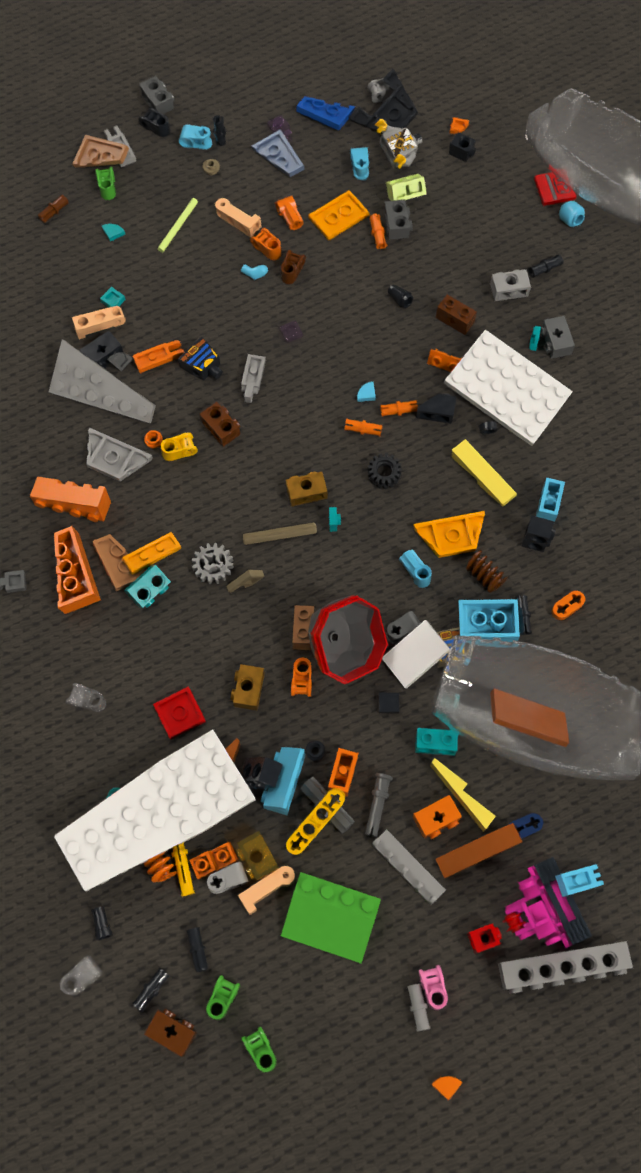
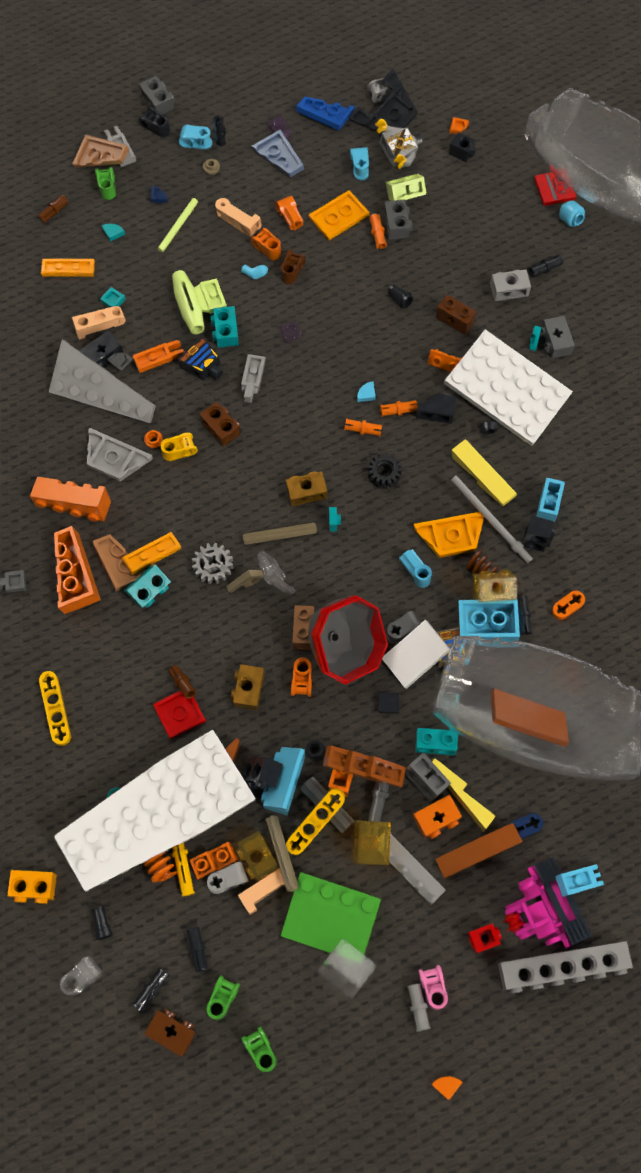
clear piece [66,683,106,712] -> none
none -> light orange brick [7,870,57,904]
none -> yellow beam [39,671,71,746]
none -> light orange tile [41,259,95,277]
none -> dark blue tile [151,186,168,203]
none -> reddish brown axle [168,665,196,699]
none -> yellowish green plate [172,270,227,334]
none -> teal brick [211,306,239,348]
none -> clear wing [257,550,295,596]
none -> dark tan axle [266,815,298,892]
none -> clear slope [317,939,376,1001]
none -> dark orange slope [323,745,406,787]
none -> clear yellow slope [352,820,391,865]
none -> dark grey brick [405,752,451,802]
none -> light grey bar [451,475,533,564]
none -> clear yellow brick [473,570,517,602]

